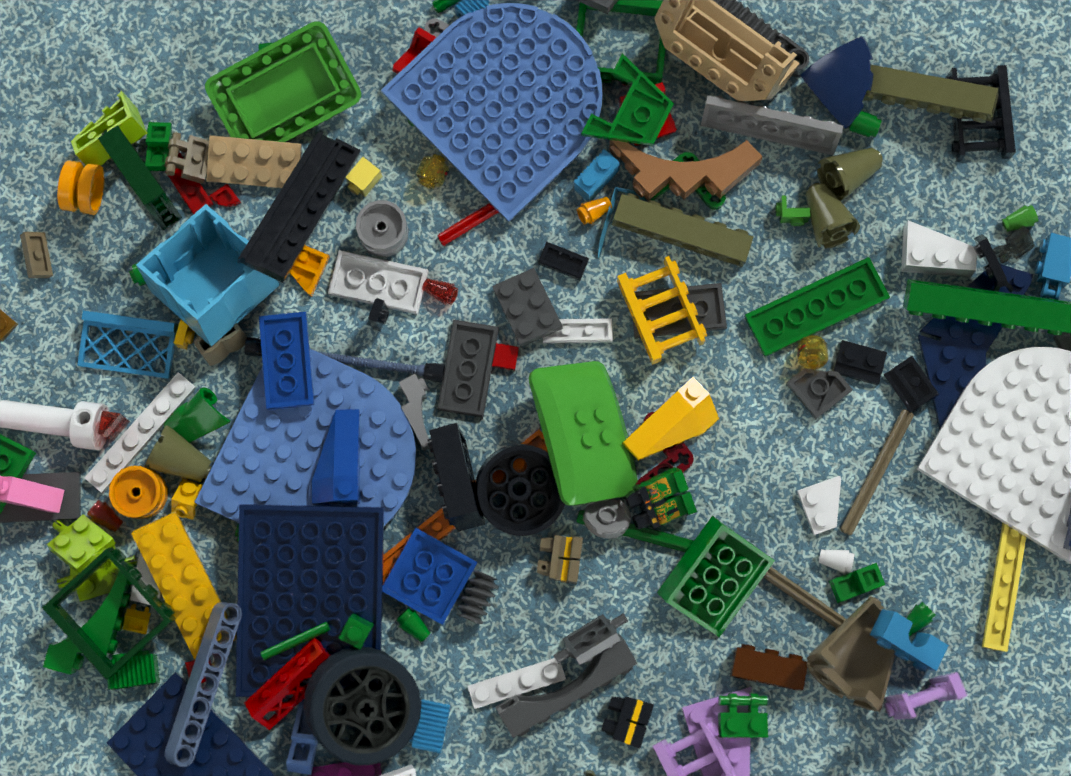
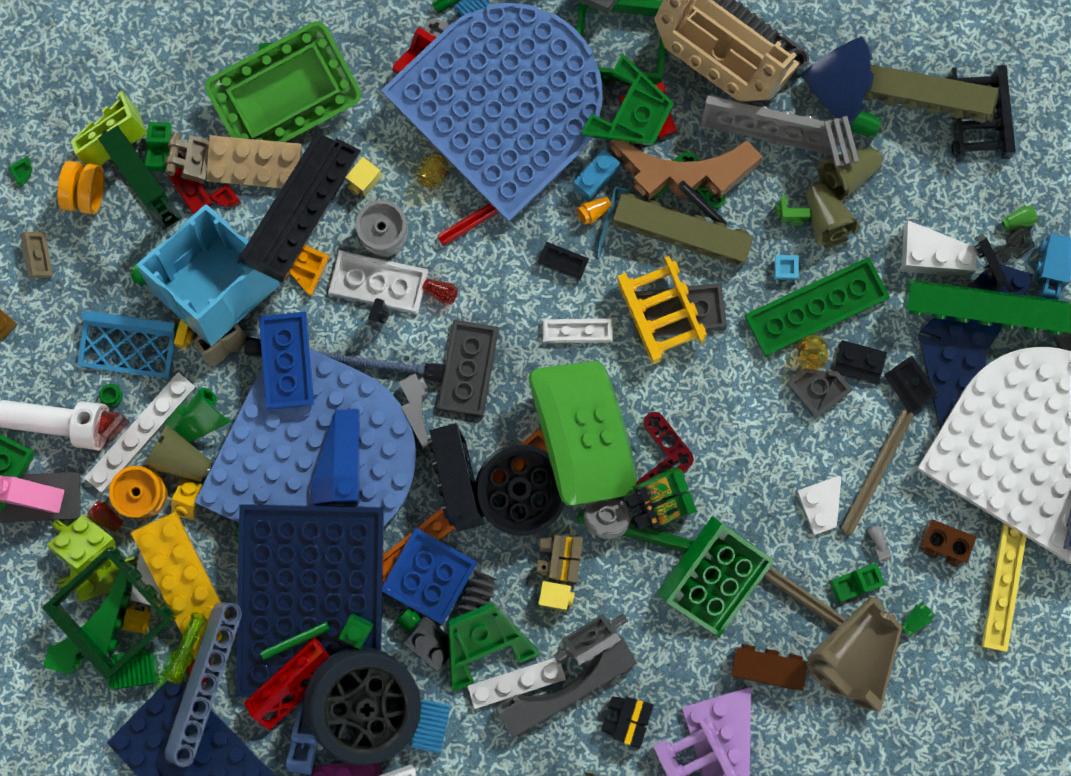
dark grey plate [492,268,563,347] -> none
red tile [492,343,519,371] -> none
yellow wedge [622,377,719,461] -> none
green plate [718,693,768,738] -> none
white cone [819,549,855,573] -> none
dark azure arch [870,609,949,672] -> none
lavender fence [884,672,967,720] -> none
none -> green tile [8,156,32,188]
none -> green plate [99,384,123,407]
none -> clear neon green pin [163,612,206,684]
none -> black plate [401,614,450,672]
none -> green wing [448,602,540,692]
none -> light yellow brick [539,581,575,611]
none -> black bar [678,181,727,225]
none -> medium azure plate [774,255,799,280]
none -> light grey tile [824,116,859,168]
none -> light grey arm [868,524,892,562]
none -> reddish brown brick [918,519,977,567]

